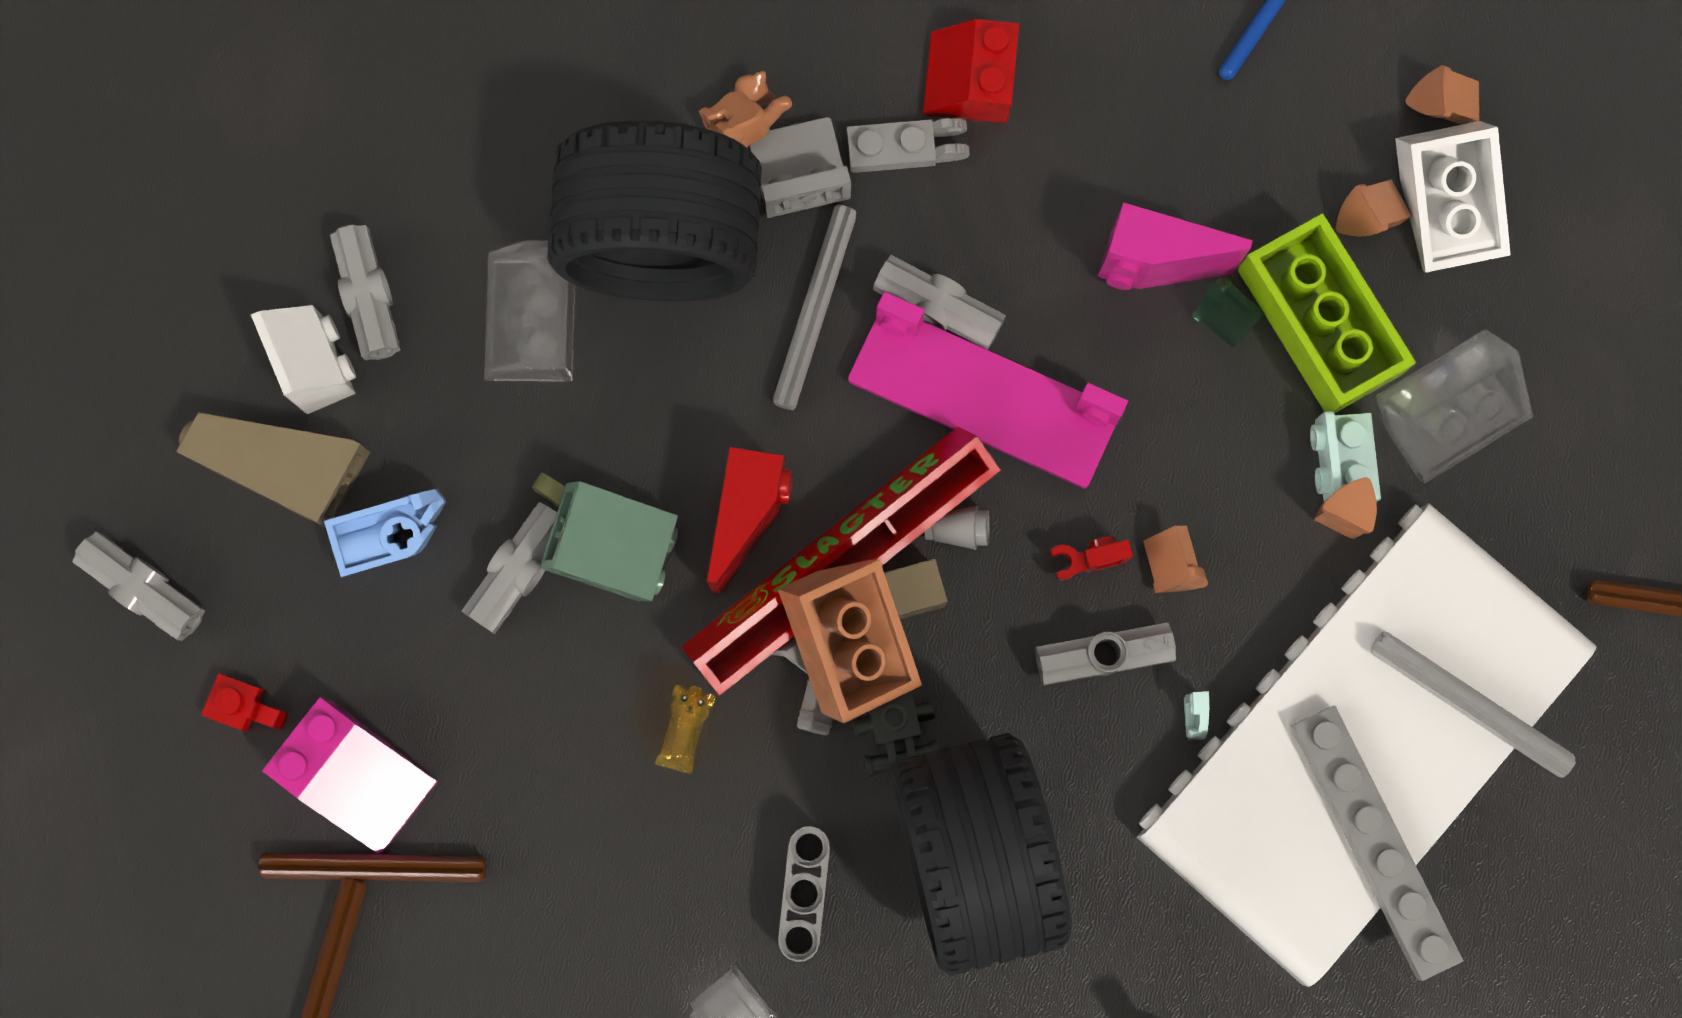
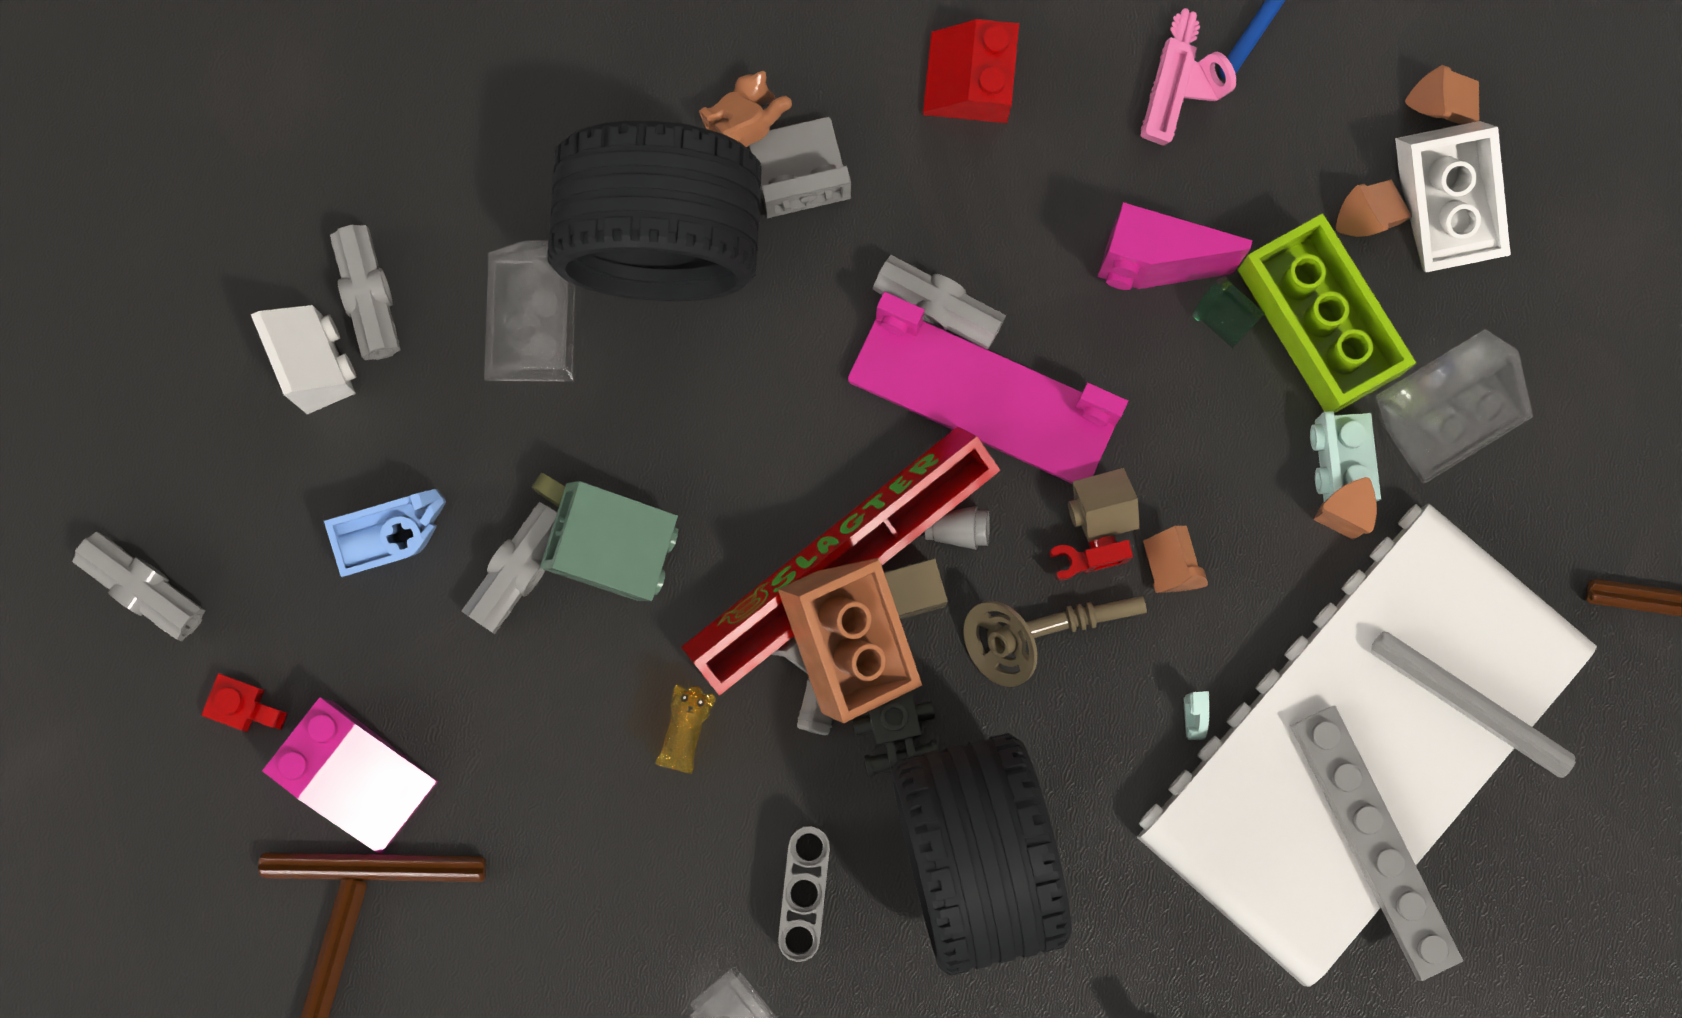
dark tan slope [176,413,370,528] -> none
red slope [707,447,793,594] -> none
light grey axle [773,205,856,410] -> none
light grey hinge [847,118,970,173] -> none
light grey piece [1035,622,1176,686] -> none
none -> dark tan dish [964,596,1147,687]
none -> dark tan brick [1068,468,1140,542]
none -> bright pink piece [1141,8,1236,146]

